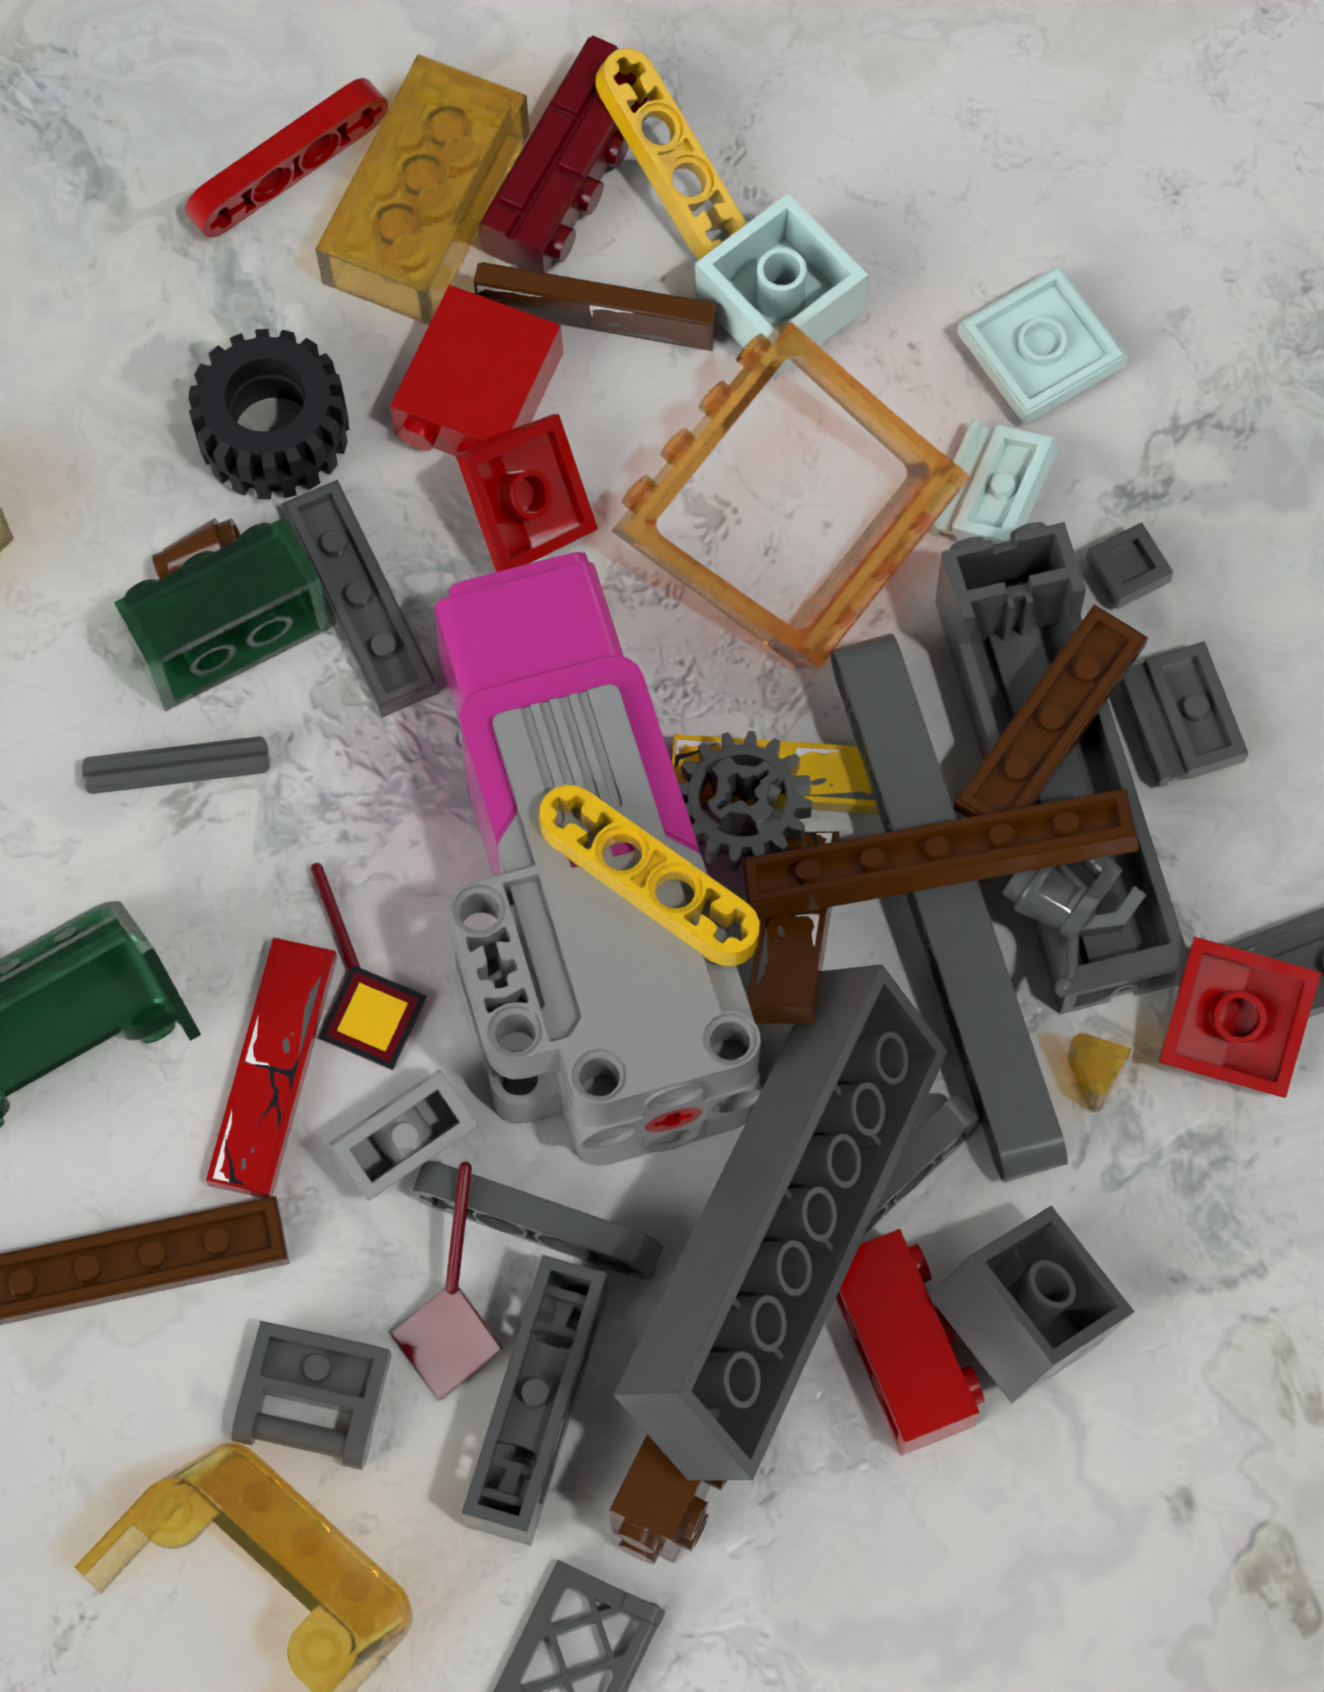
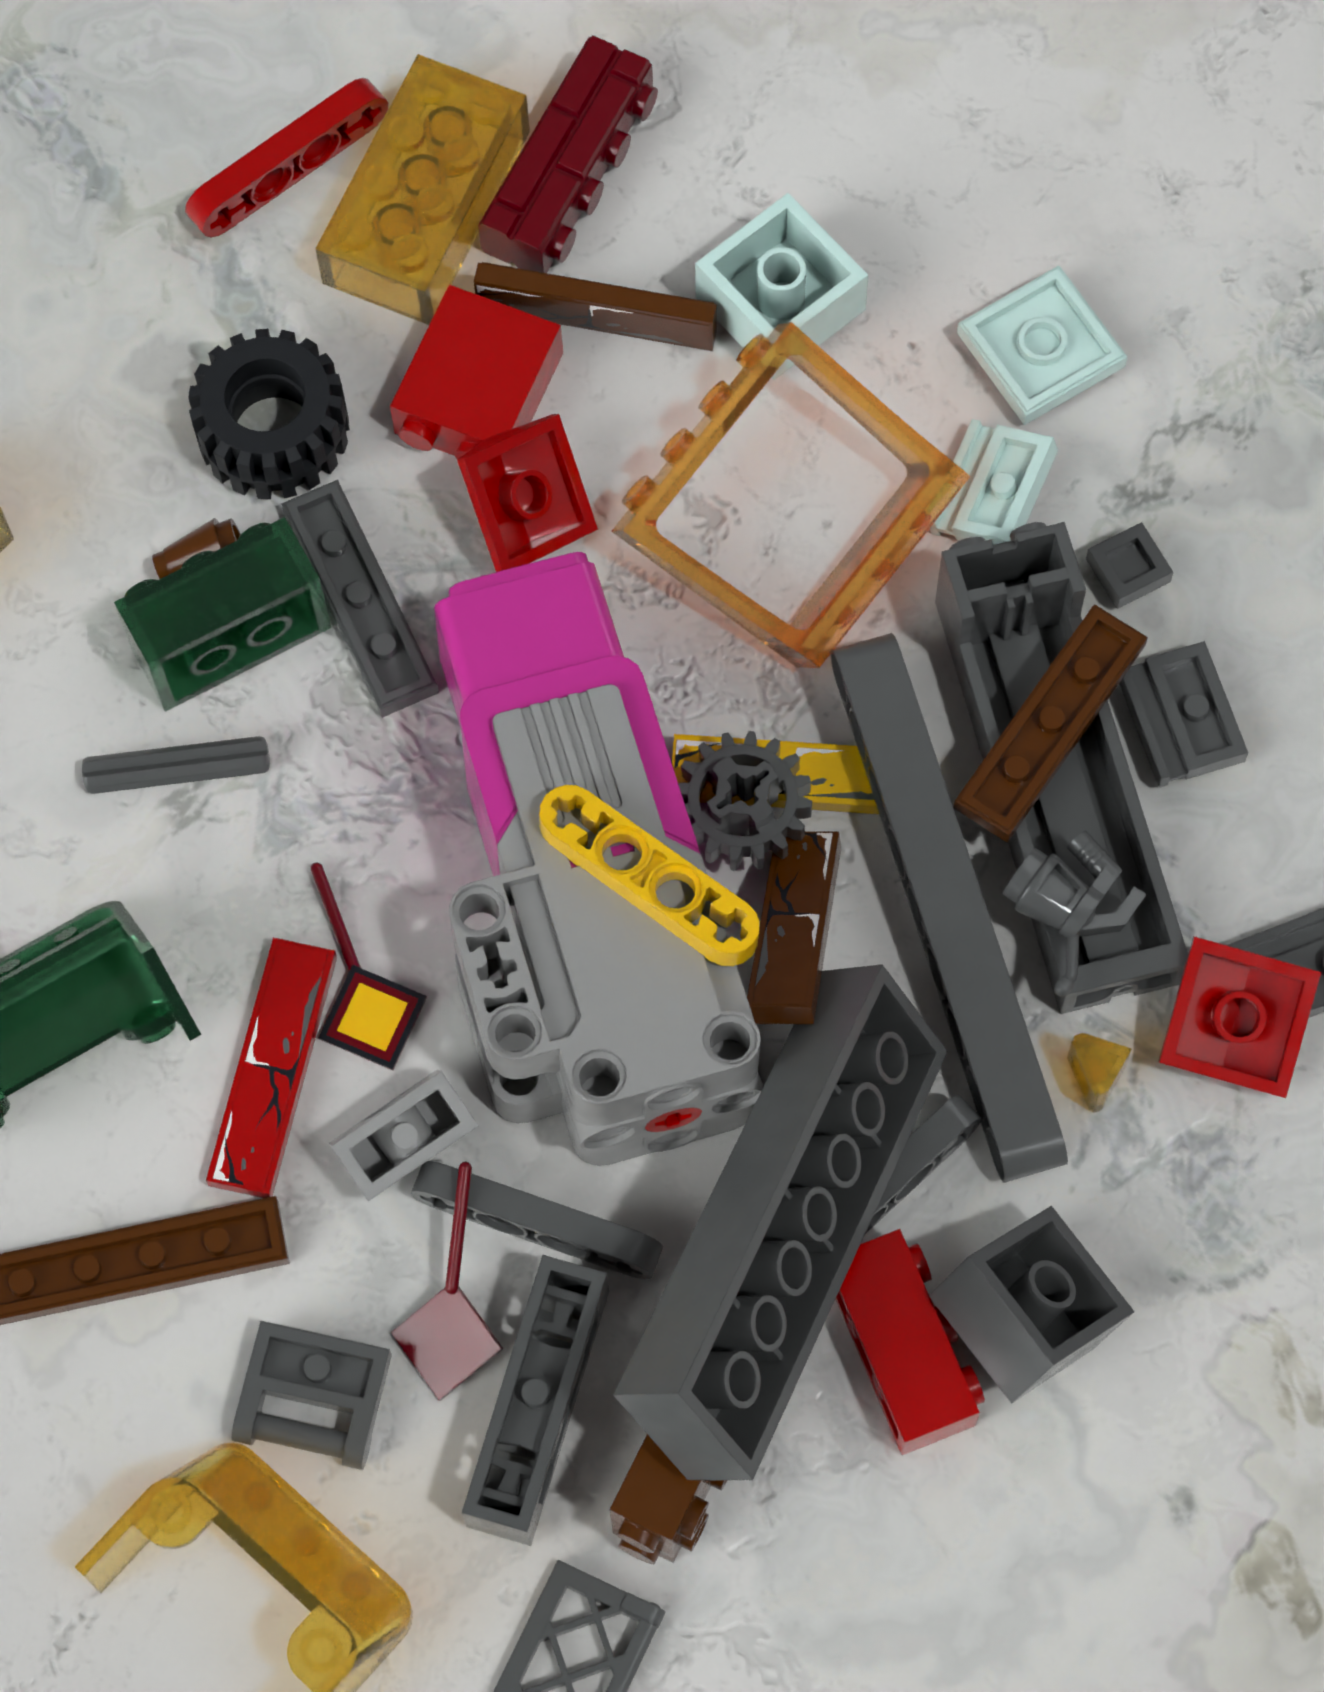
yellow beam [595,48,746,260] -> none
reddish brown tile [742,788,1139,920] -> none

